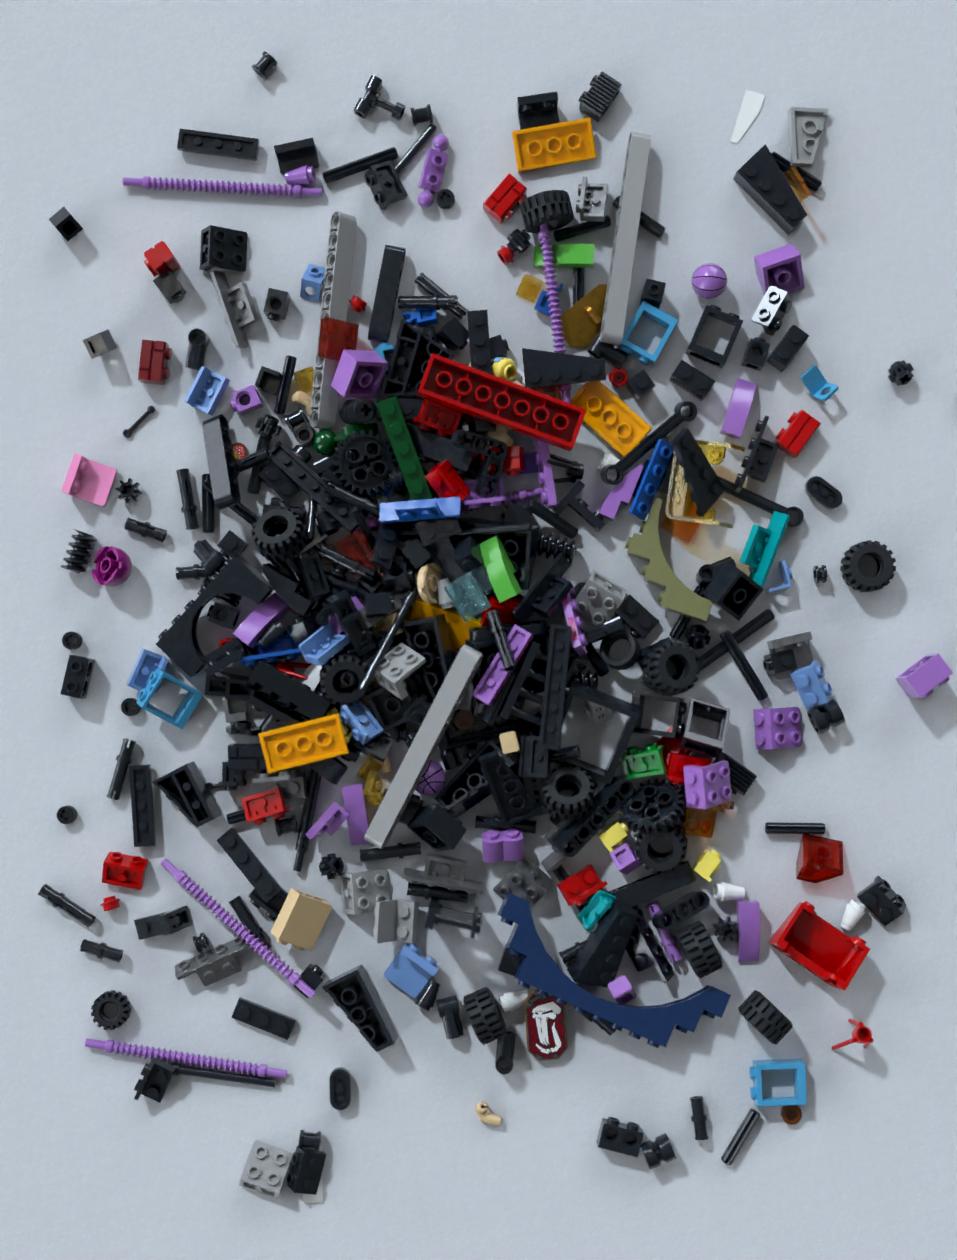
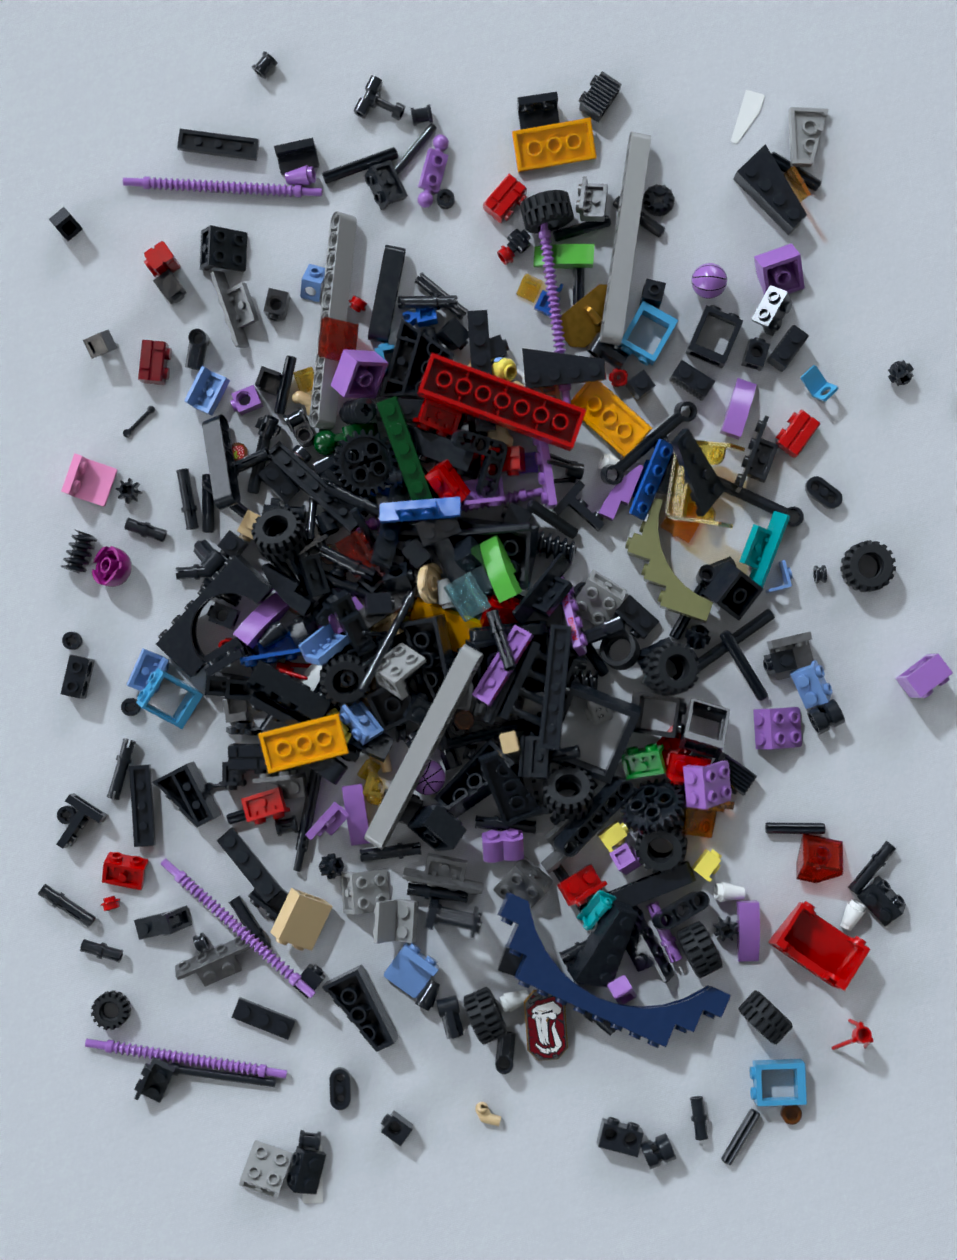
none -> black bracket [56,793,107,849]
none -> tan bracket [237,510,261,542]
none -> black brick [380,1110,413,1147]
none -> black gear [643,184,675,216]
none -> black pin [848,841,896,895]

